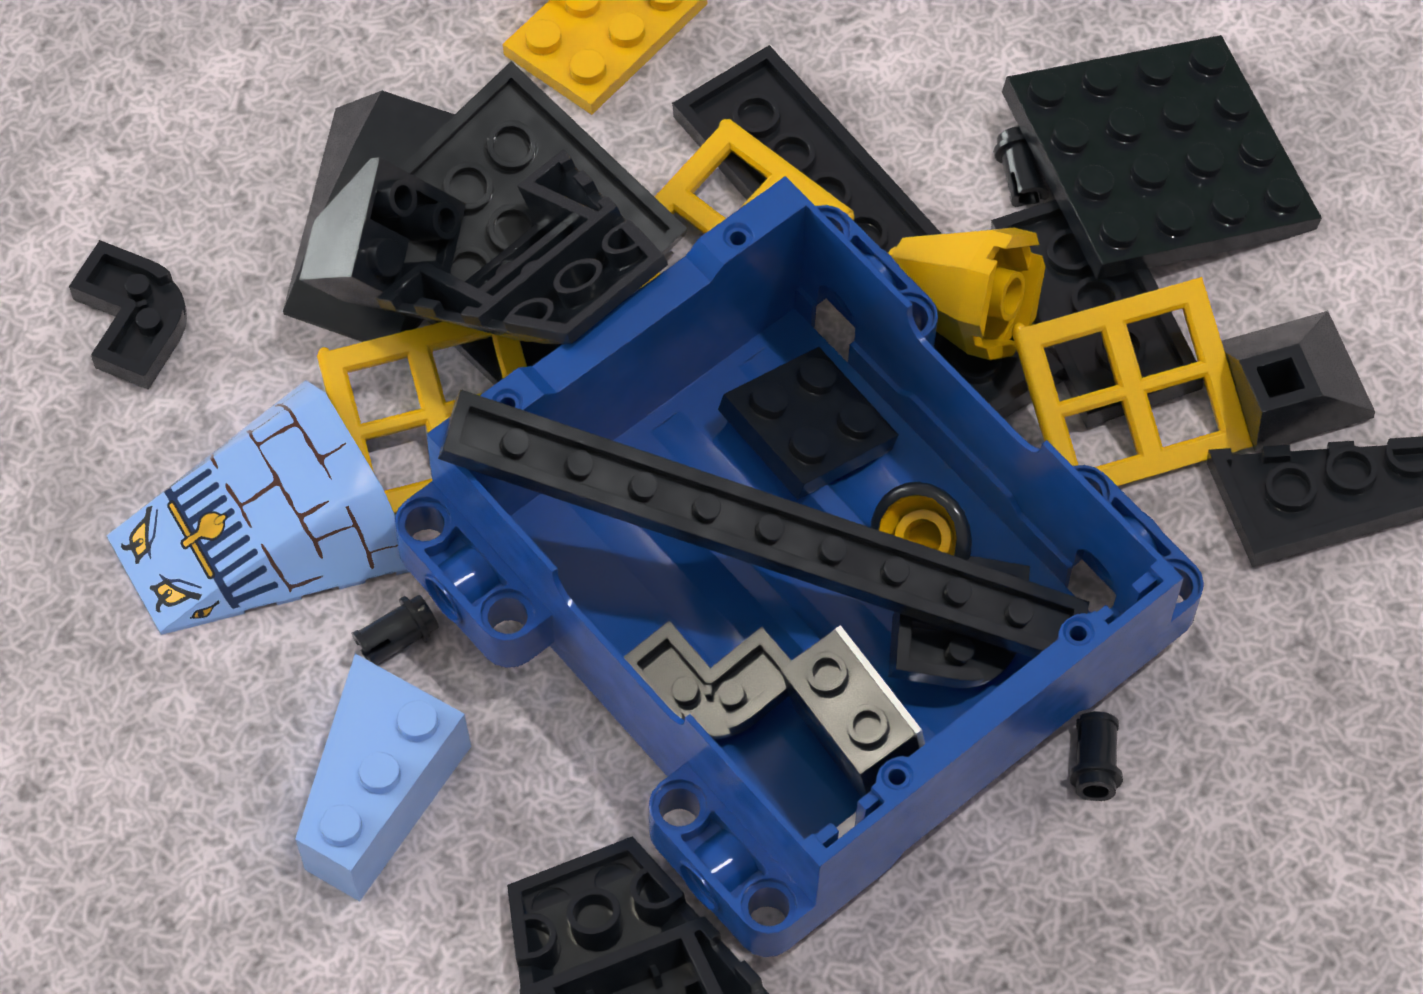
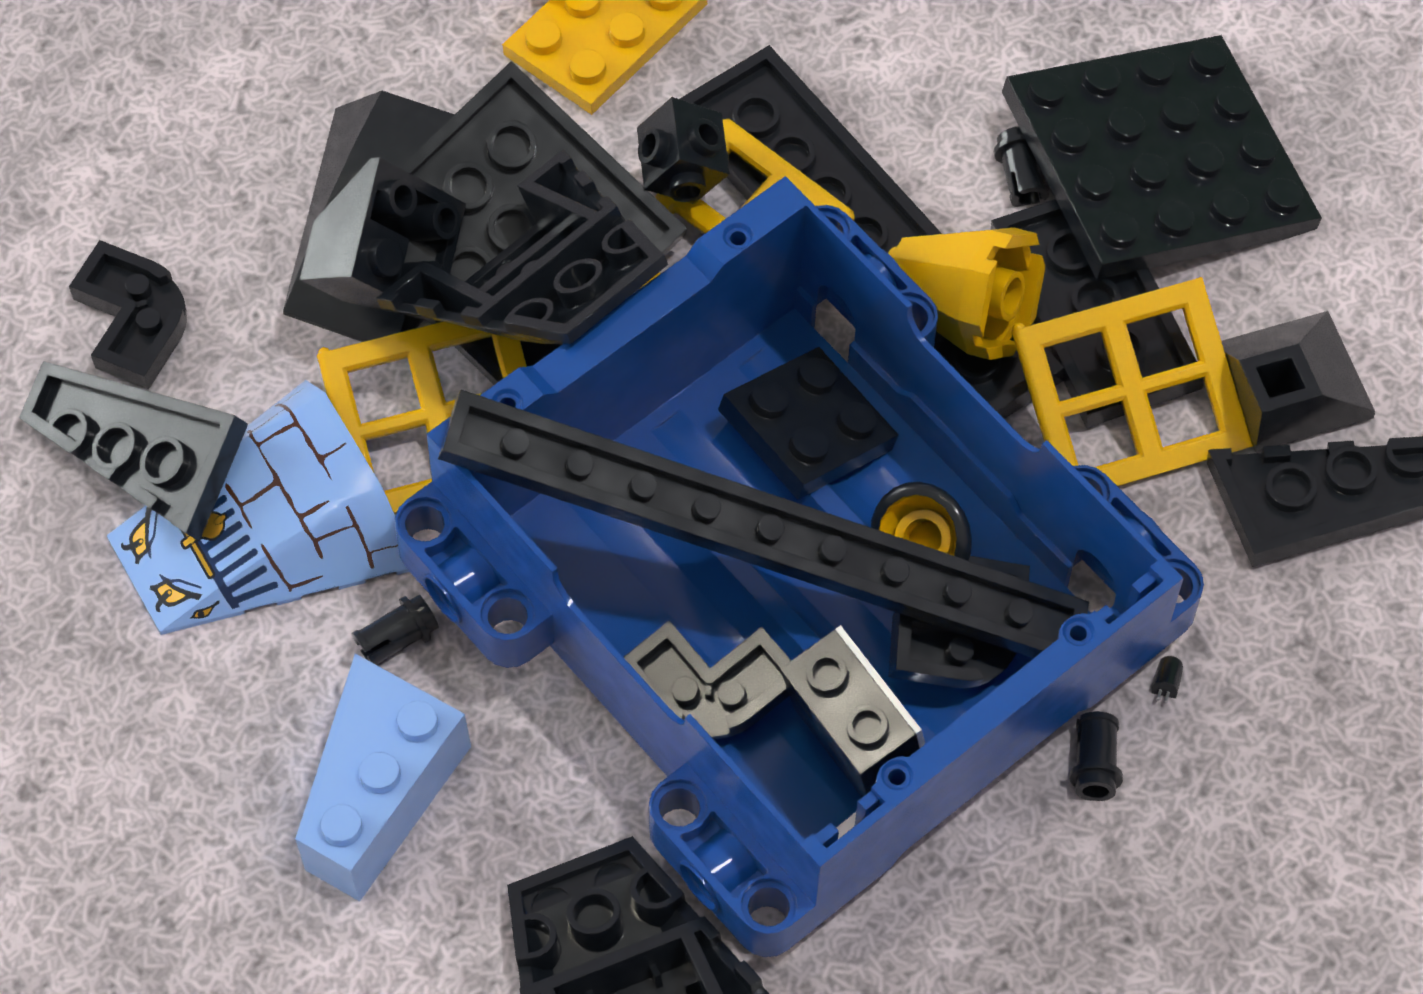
none -> wing [19,361,248,541]
none -> black brick [637,97,730,204]
none -> black piece [1151,656,1183,703]

